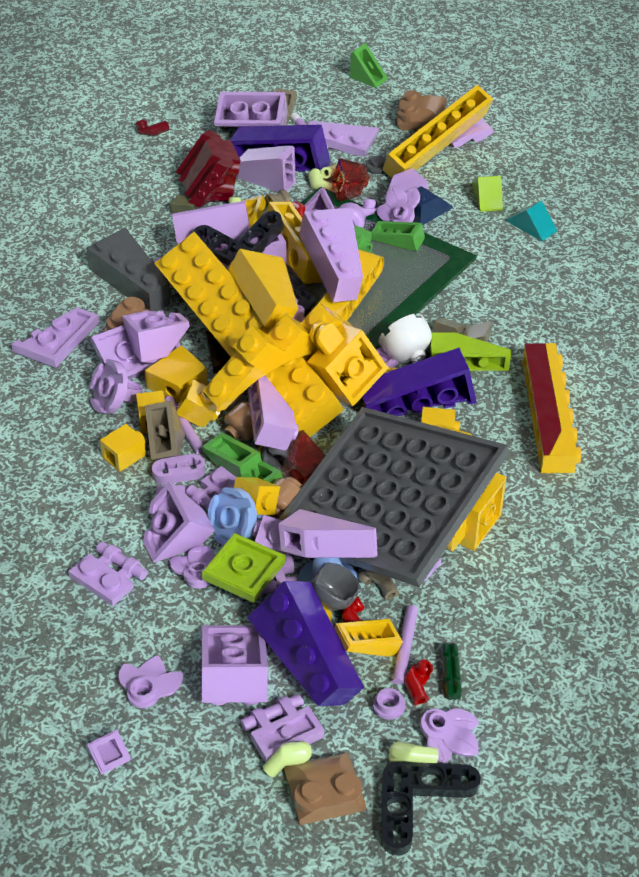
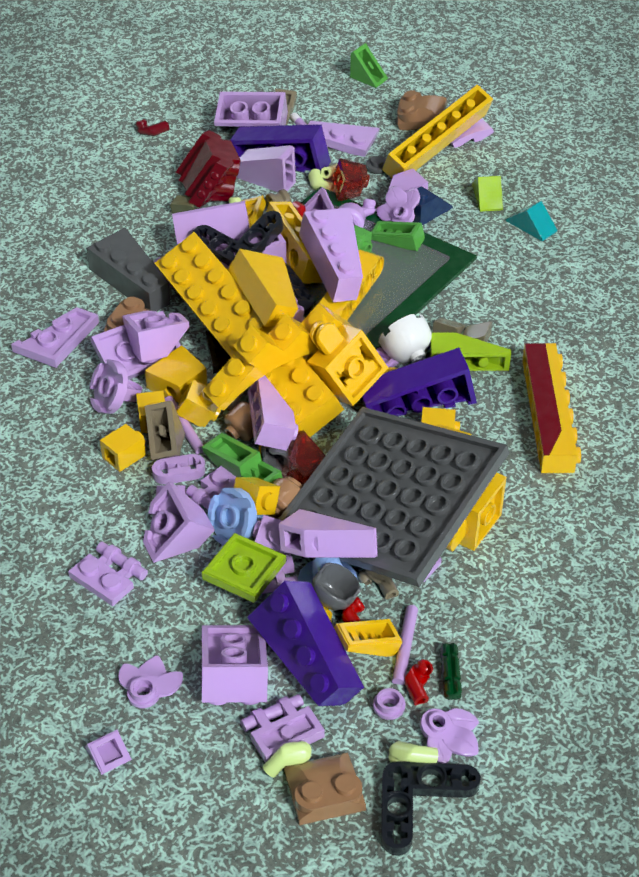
lavender plate [170,545,215,589] -> none

